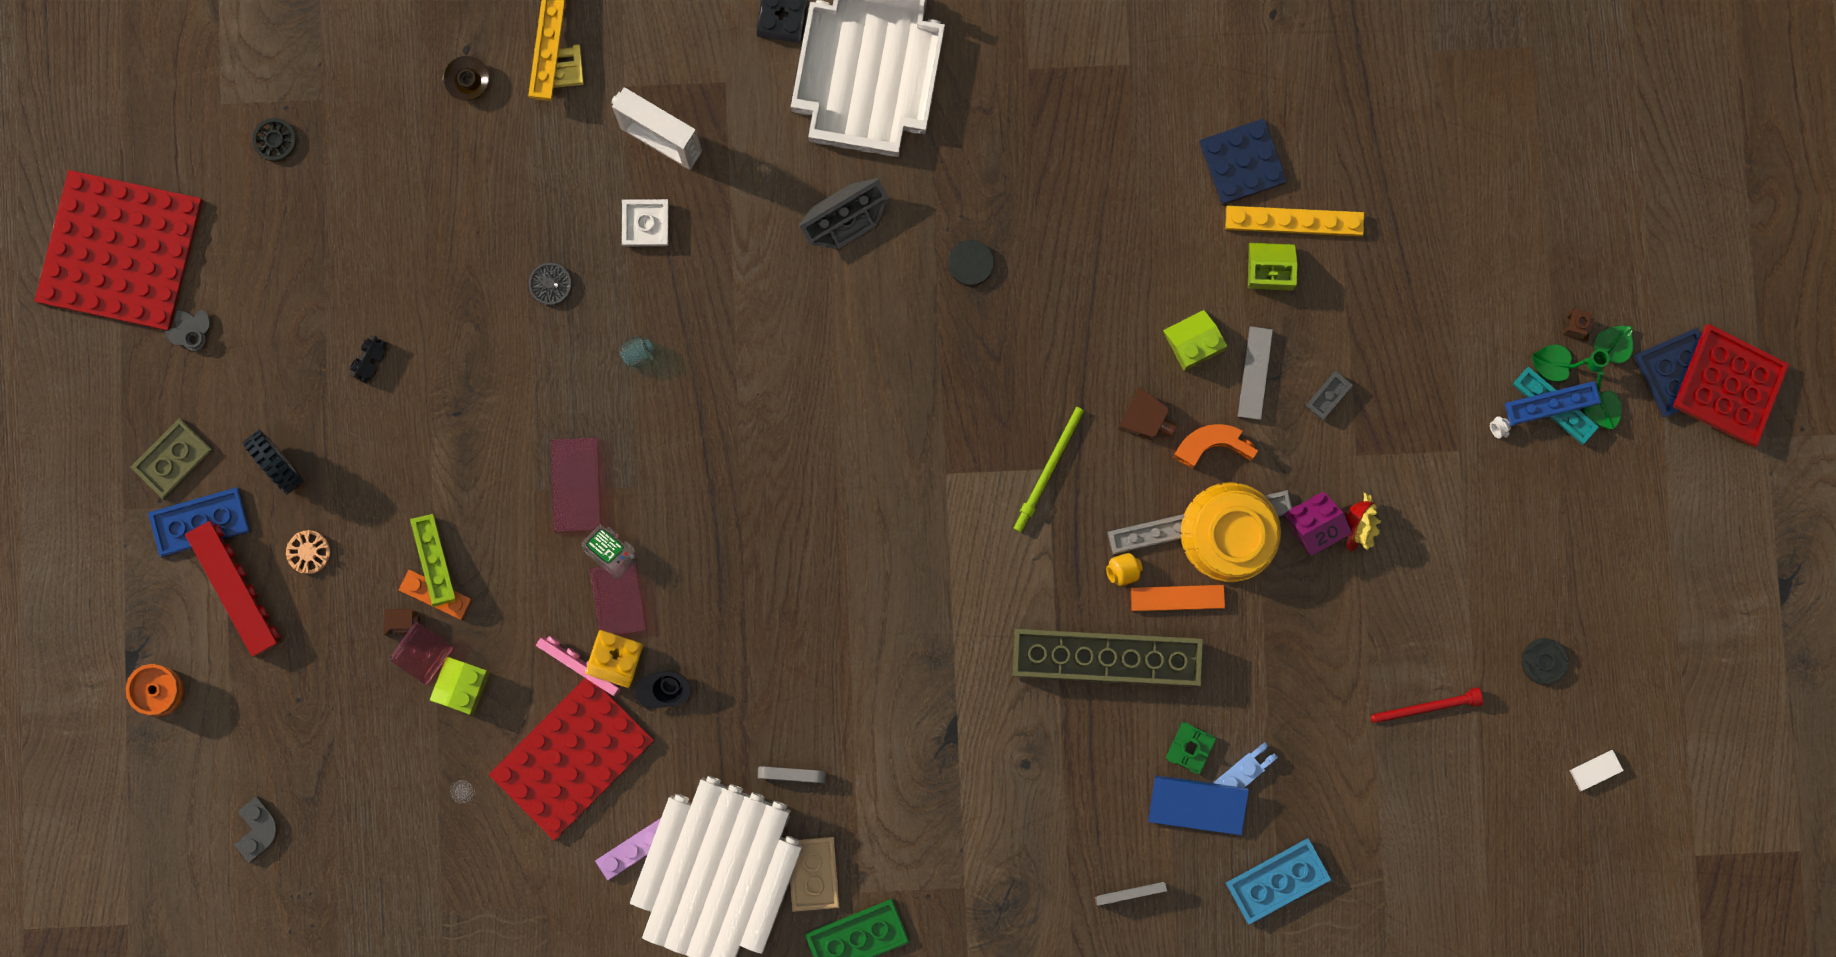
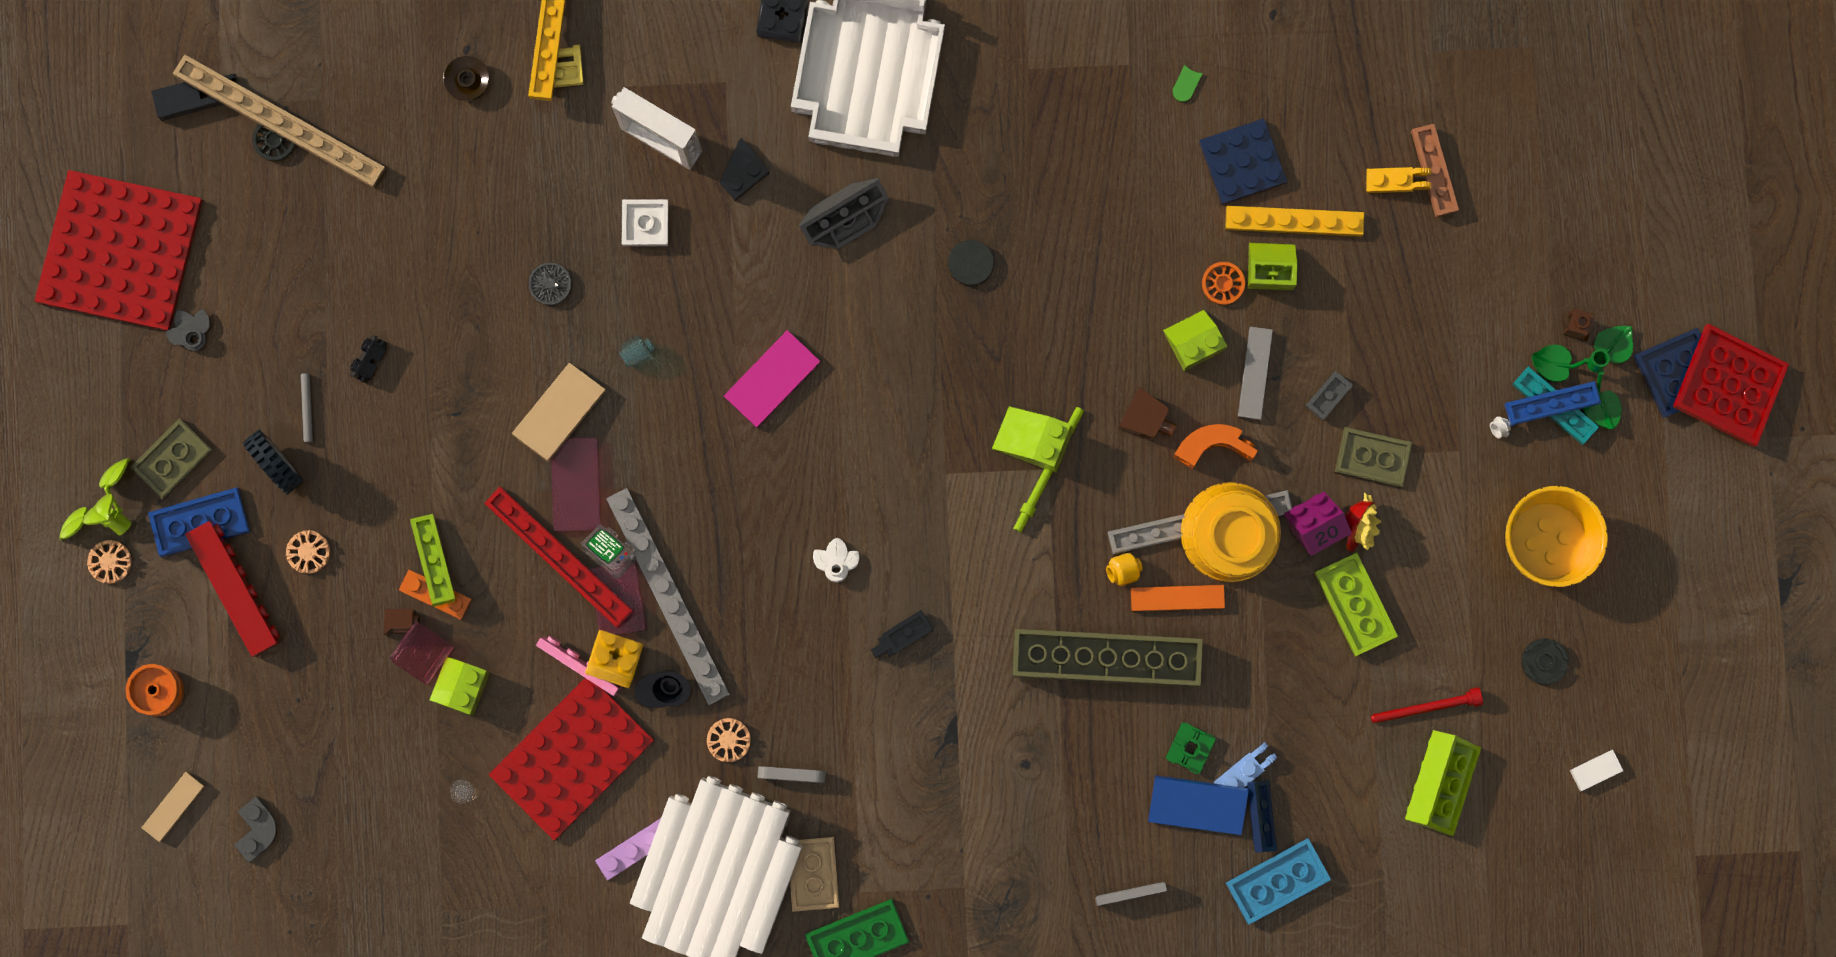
none -> lime plant [59,458,131,541]
none -> light nougat wheel [87,540,132,584]
none -> tan tile [141,772,205,842]
none -> black hinge [151,74,239,121]
none -> tan plate [173,54,385,188]
none -> light grey bar [301,373,313,443]
none -> red tile [484,487,634,628]
none -> tan tile [512,363,606,462]
none -> light grey plate [606,488,730,705]
none -> light nougat wheel [707,718,751,762]
none -> black wing [720,138,770,201]
none -> dark pink tile [724,330,821,428]
none -> white plate [813,538,859,582]
none -> black hinge [871,610,934,659]
none -> lime slope [992,407,1073,473]
none -> bright green piece [1173,65,1203,102]
none -> orange wheel [1202,262,1245,305]
none -> dark blue plate [1247,780,1277,853]
none -> lime plate [1314,553,1398,657]
none -> olive tile [1334,427,1413,488]
none -> yellow hinge [1366,167,1431,193]
none -> lime slope [1405,730,1481,837]
none -> nougat plate [1411,124,1459,217]
none -> yellow piece [1505,486,1608,587]

